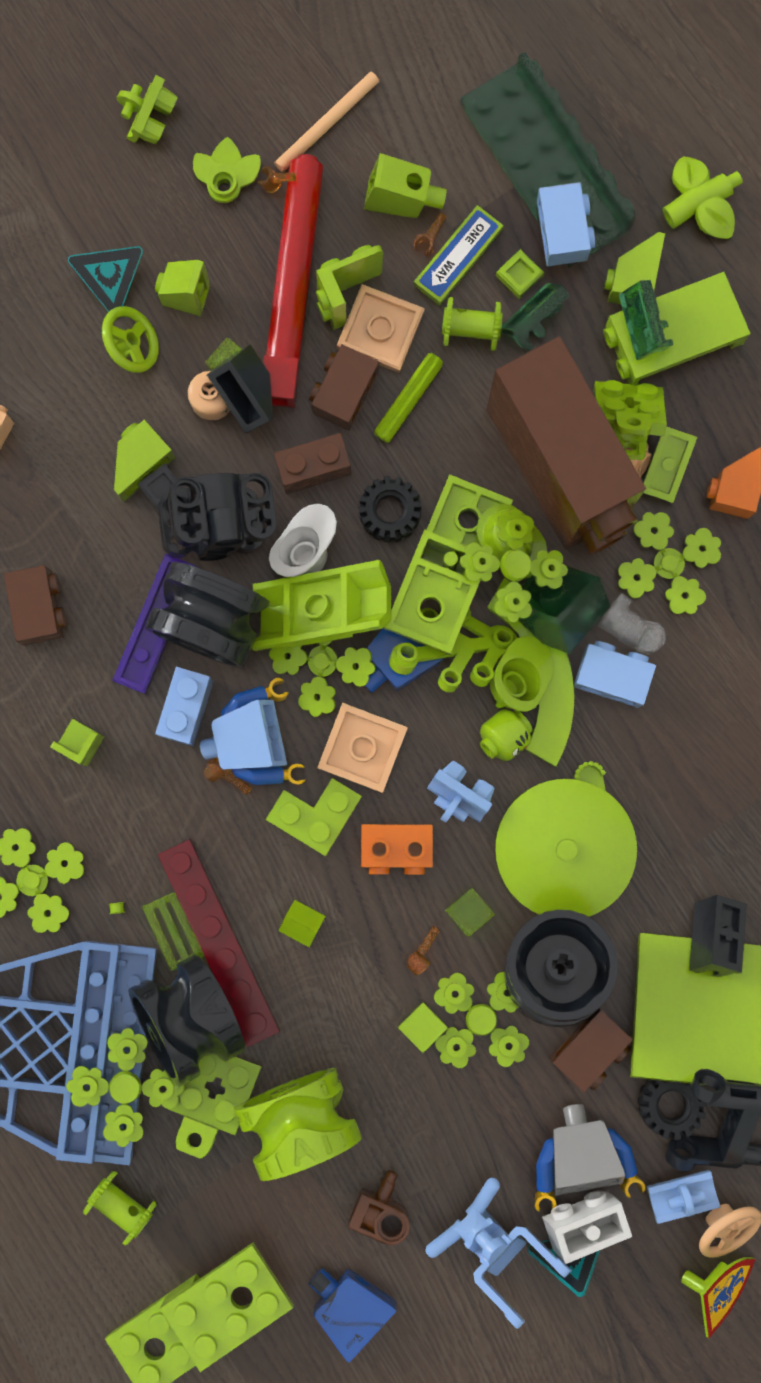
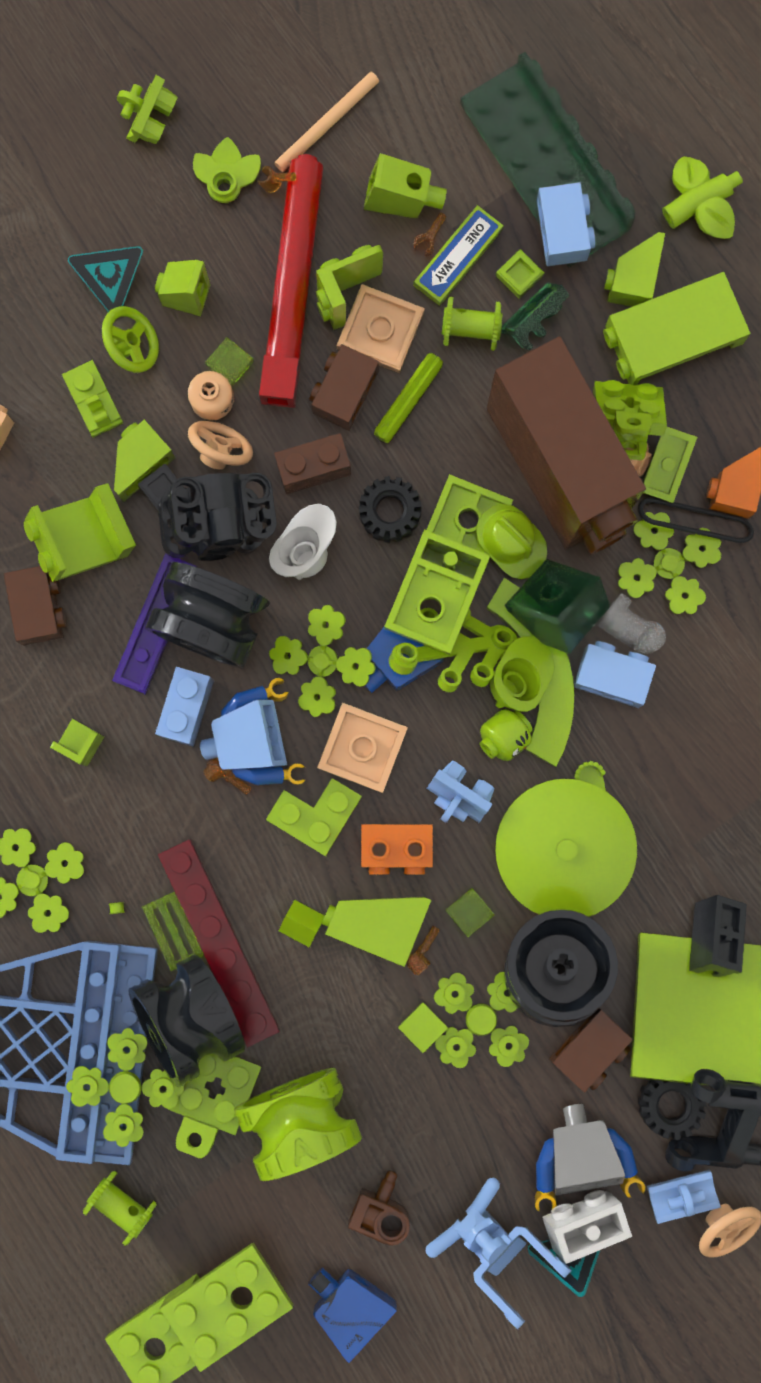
black slope [207,344,273,433] -> none
lime piece [252,560,391,651] -> none
lime plant [460,509,568,623] -> none
clear green plate [619,280,673,360] -> none
shield [681,1257,756,1339] -> none
none -> lime panel [24,483,136,582]
none -> lime plate [62,360,123,438]
none -> light nougat piece [188,421,253,470]
none -> lime slope [322,897,431,967]
none -> black piece [638,498,754,543]

